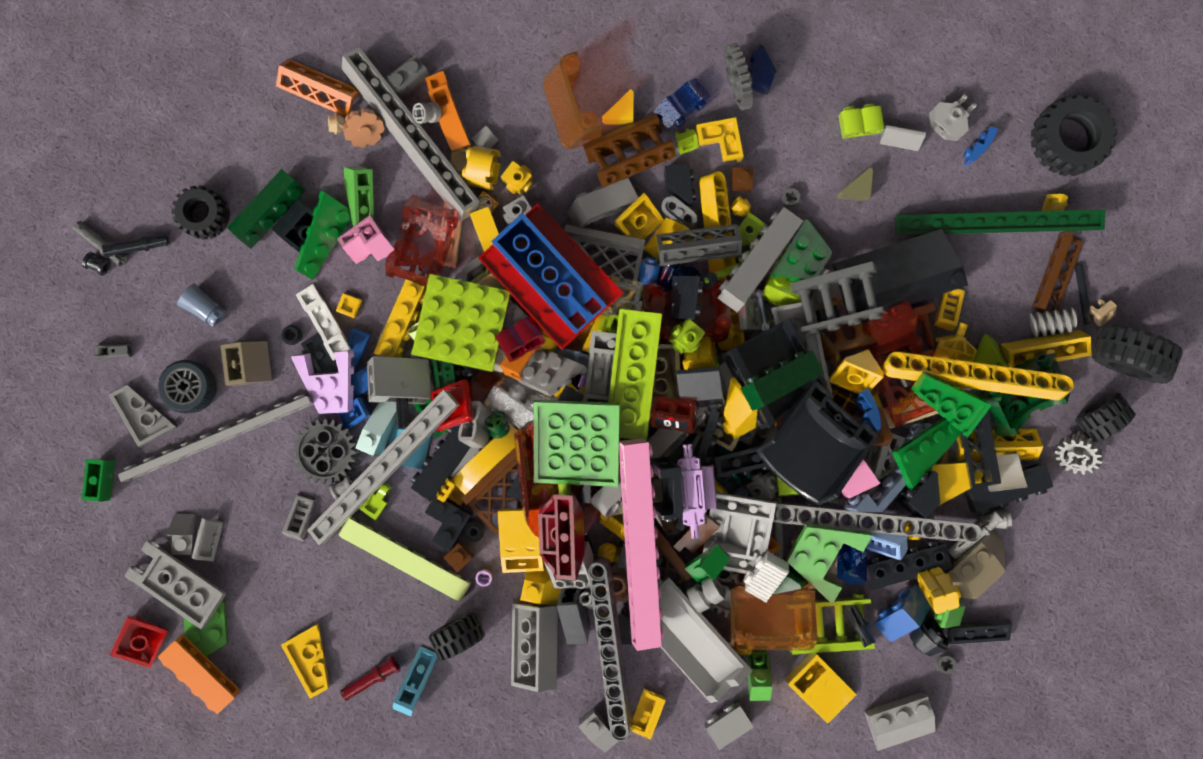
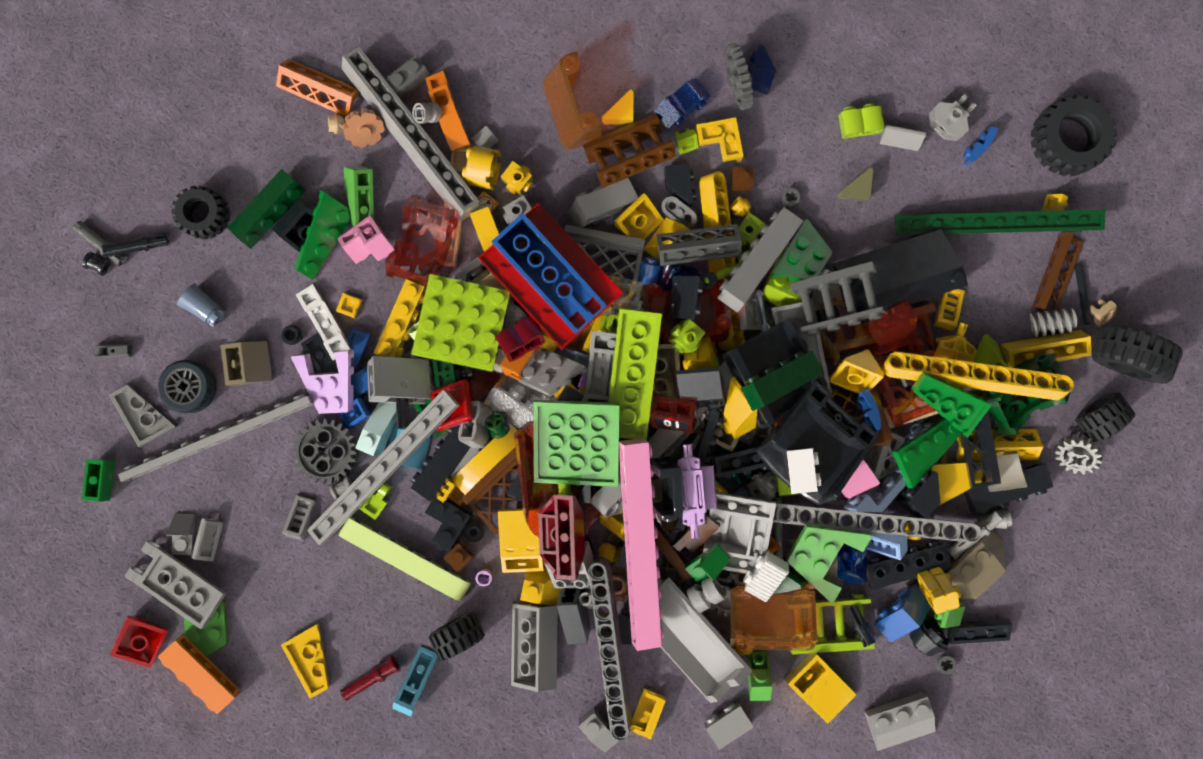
none -> white brick [787,448,821,494]

